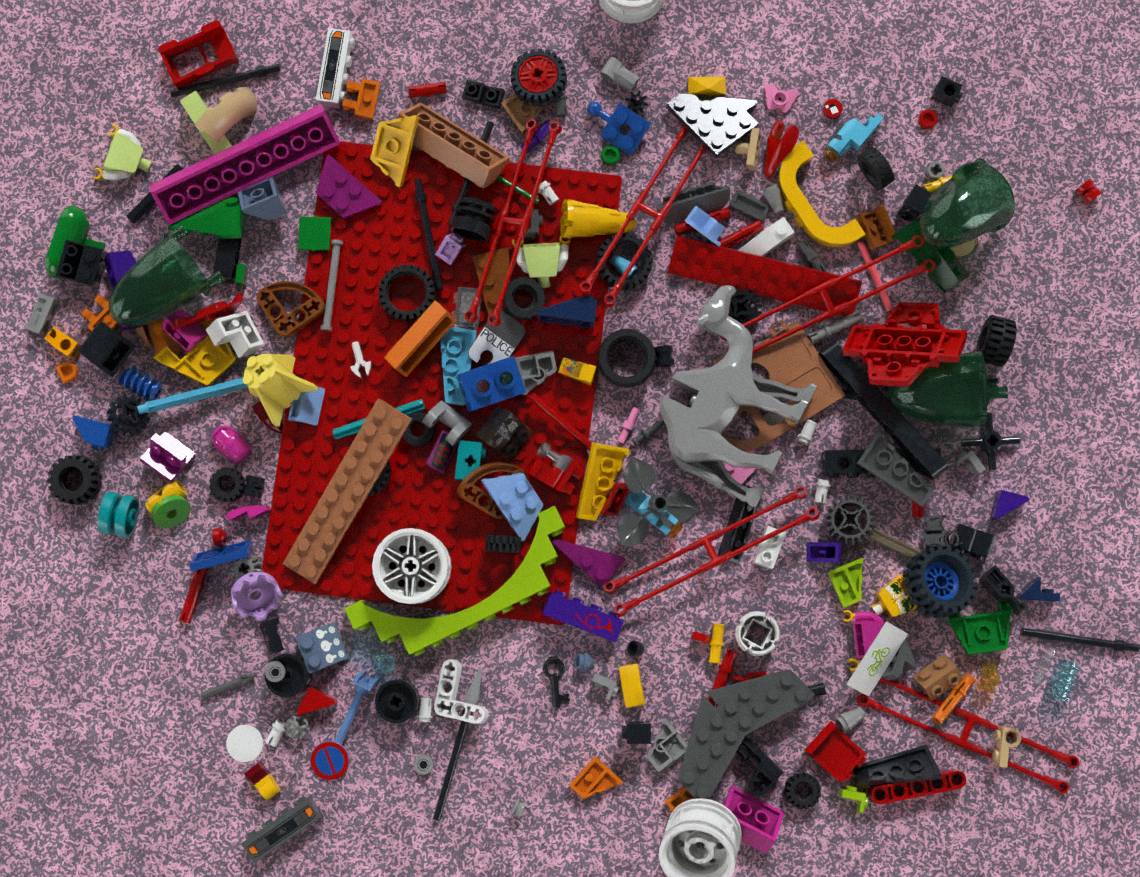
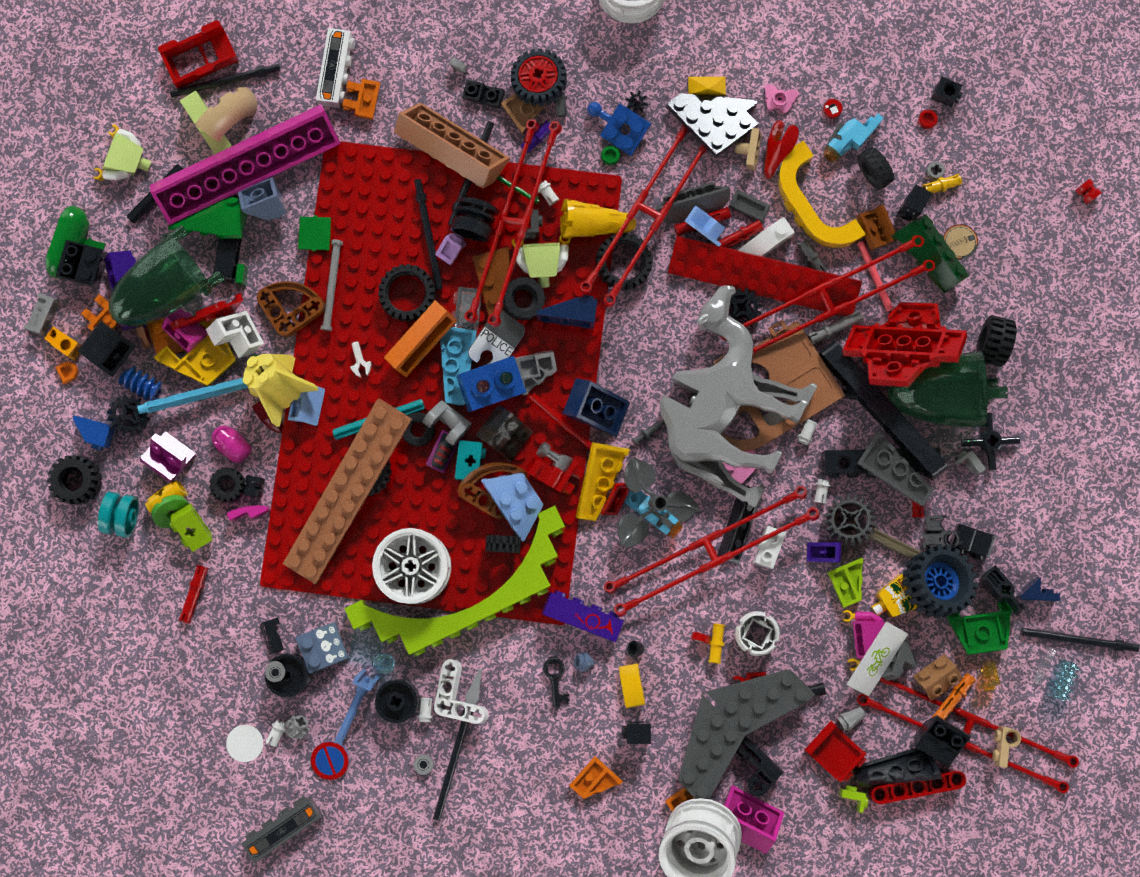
blue tile [189,540,253,571] -> none
dark grey piece [201,674,256,700] -> none
red tile [212,527,227,547] -> none
light grey gear [229,553,263,582] -> none
lavender plate [230,572,282,621] -> none
leg [244,761,281,801] -> none
red slope [297,686,338,715] -> none
magenta wing [316,154,383,219] -> none
yellow wing [370,115,419,187] -> none
red pin [408,81,447,99] -> none
light grey bush [510,798,527,818] -> none
magenta wing [551,539,626,587] -> none
yellow leg [558,358,596,385] -> none
light grey bracket [592,673,618,700] -> none
black tyre [598,329,656,388] -> none
light grey piece [600,57,640,92] -> none
medium azure cone [610,254,638,280] -> none
bright pink bar [617,407,640,445] -> none
light grey slope [647,718,688,774] -> none
black wheel [654,345,675,367] -> none
red pin [707,648,739,707] -> none
light grey cone [763,184,785,213] -> none
black tyre [784,772,821,809] -> none
clear green windscreen [919,158,1015,248] -> none
dark purple slope [990,490,1030,521] -> none
none -> lime brick [170,503,213,552]
none -> light grey tile [449,57,468,74]
none -> dark blue slope [562,378,630,437]
none -> black slope [914,715,971,767]

